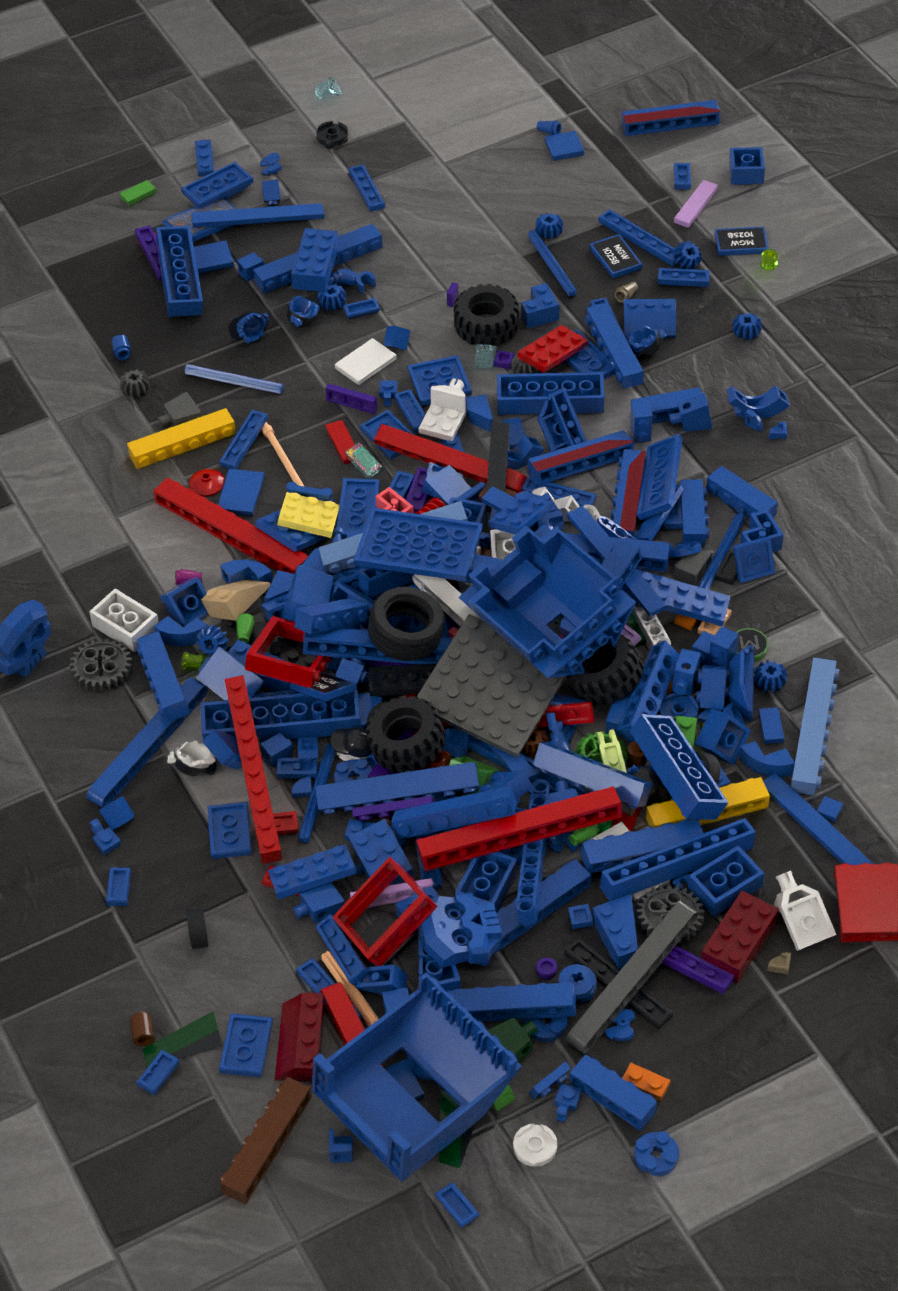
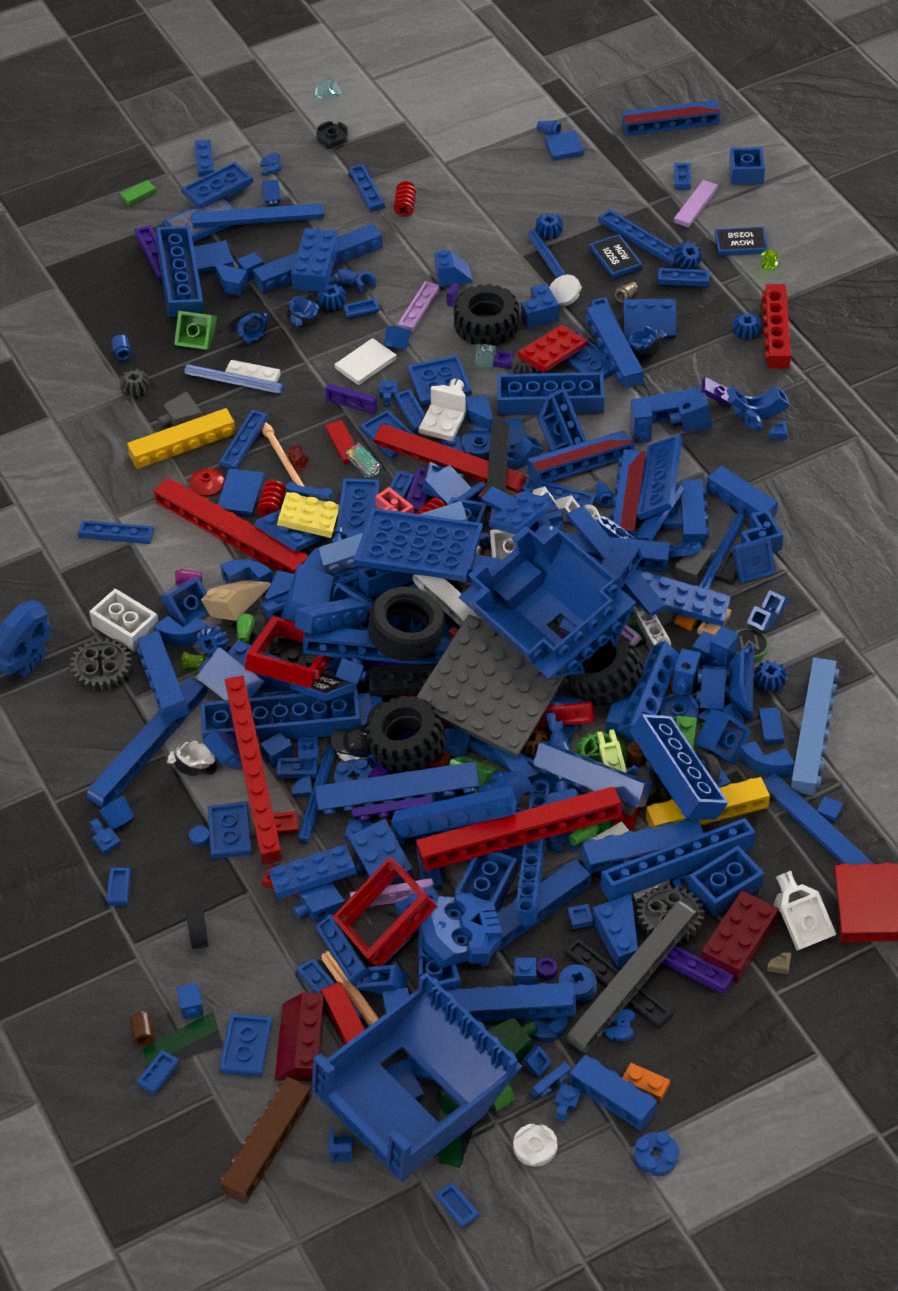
none -> blue tile [78,520,154,544]
none -> bright green slope [174,311,217,350]
none -> blue brick [176,983,204,1020]
none -> blue tile [189,826,210,846]
none -> blue slope [215,263,249,296]
none -> white plate [225,360,281,383]
none -> red piece [257,480,286,517]
none -> clear red bush [287,445,309,469]
none -> red piece [394,181,416,217]
none -> lavender tile [397,281,441,333]
none -> blue slope [434,250,473,287]
none -> blue plate [462,428,491,458]
none -> blue brick [515,958,536,986]
none -> blue plate [522,1046,552,1077]
none -> white tile [549,275,581,306]
none -> blue cone [595,482,614,507]
none -> dark purple plate [702,377,732,408]
none -> blue brick [747,590,790,631]
none -> red brick [762,284,791,369]

